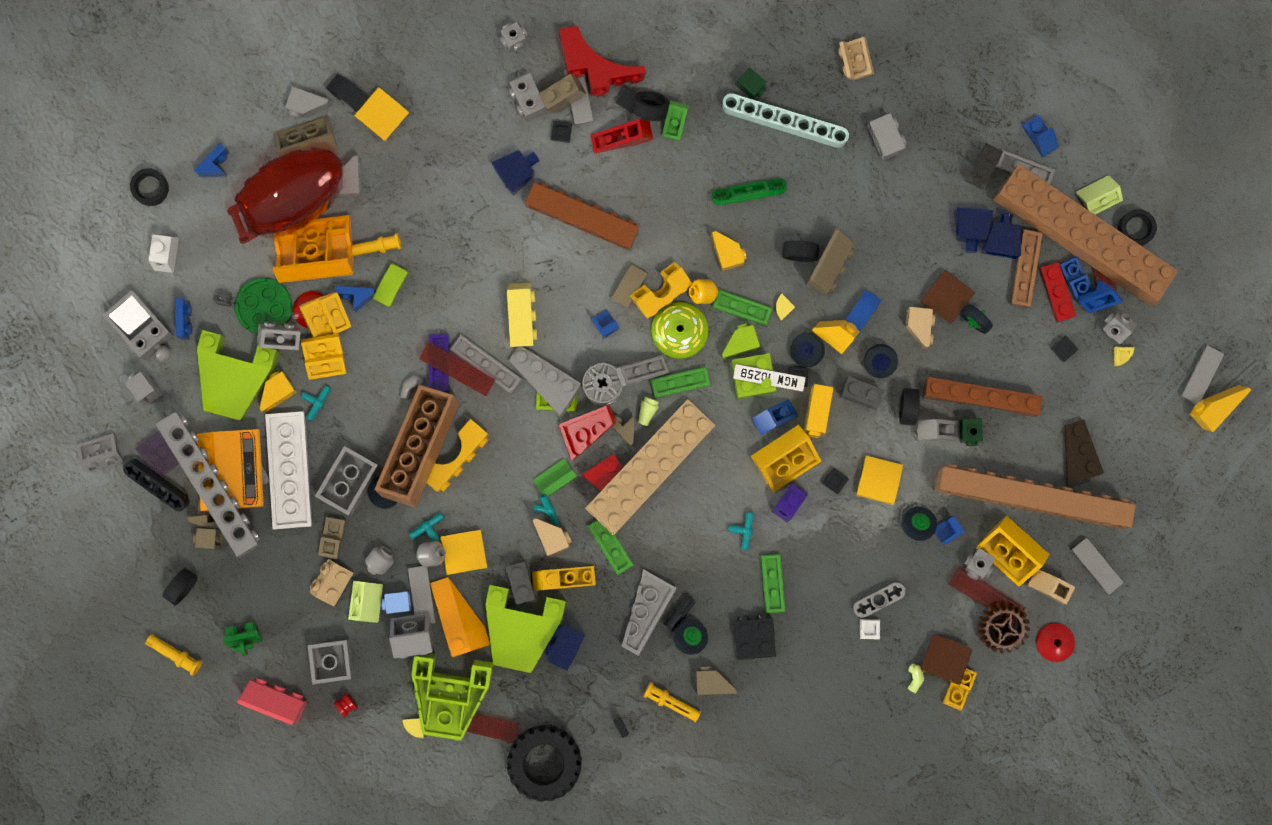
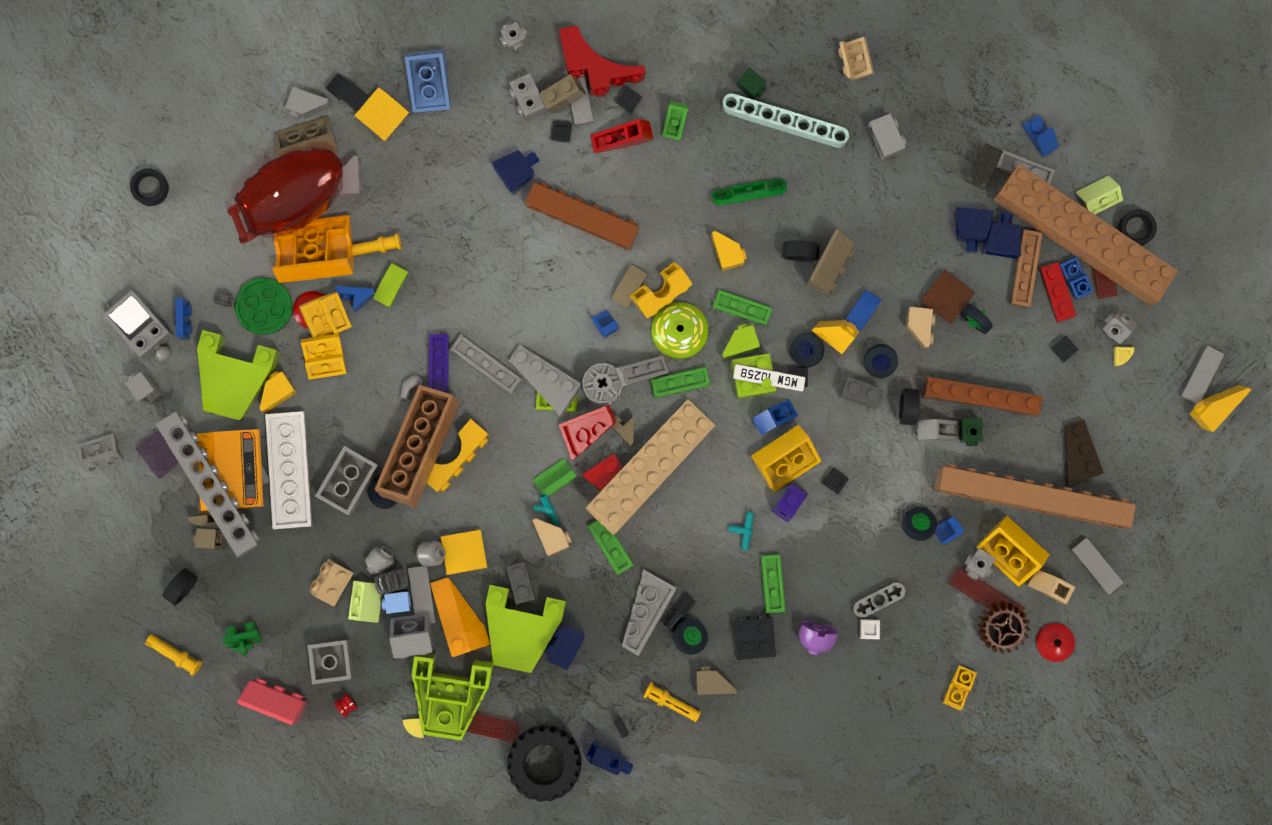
black beam [123,459,190,511] -> none
white torso [149,235,179,273] -> none
blue slope [194,143,229,177] -> none
light grey brick [257,321,301,350] -> none
teal piece [301,386,331,421] -> none
dark tan slope [318,515,346,559] -> none
teal piece [409,512,444,541] -> none
clear red tile [419,342,495,397] -> none
light yellow wedge [507,283,537,347] -> none
yellow slope [532,566,596,591] -> none
black tyre [632,91,670,121] -> none
yellowish green cone [637,396,659,426] -> none
yellow head [689,279,718,304] -> none
light yellow tile [776,294,795,321] -> none
yellow brick [804,384,834,439] -> none
yellow slope [856,455,903,505] -> none
yellowish green arm [907,663,924,694] -> none
reddish brown slope [921,634,972,685] -> none
blue slope [1079,280,1123,314] -> none
none -> dark grey gear [374,569,408,595]
none -> medium blue slope [405,49,451,113]
none -> clear blue torso [586,740,633,775]
none -> medium lavender cylinder [799,620,839,655]

